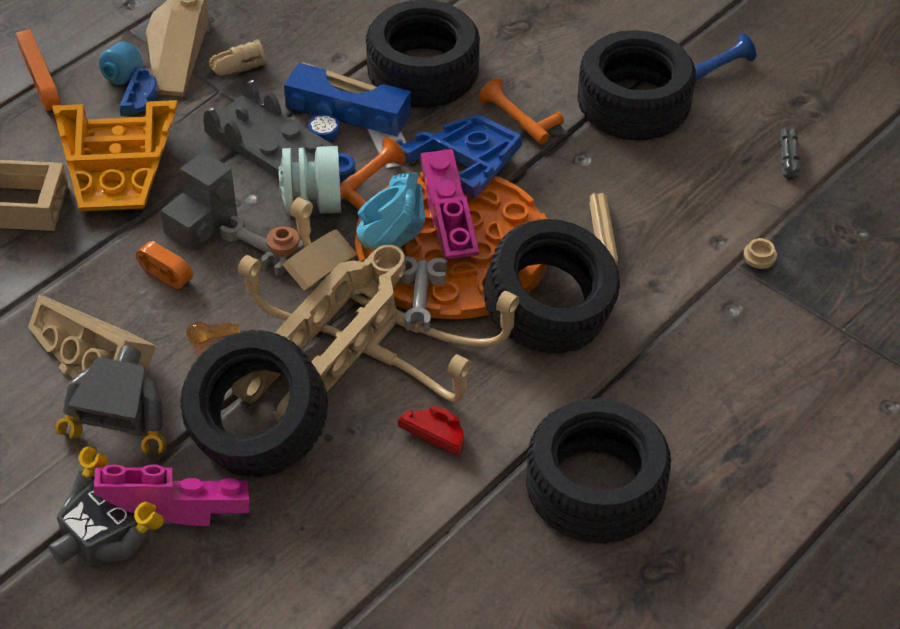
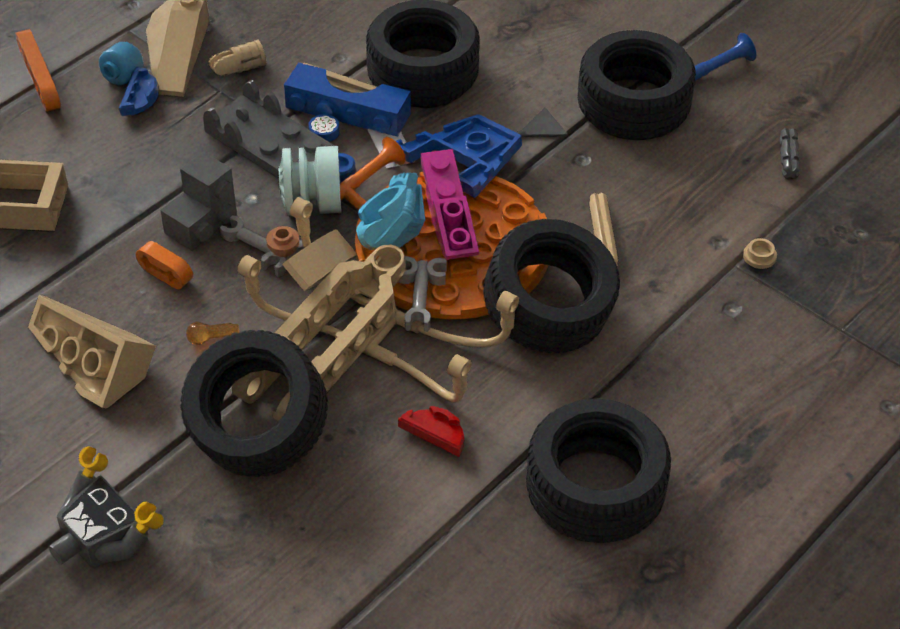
light orange wedge [52,100,178,211] -> none
dark grey torso [55,346,167,454] -> none
dark pink slope [94,465,249,526] -> none
orange piece [479,78,564,145] -> none

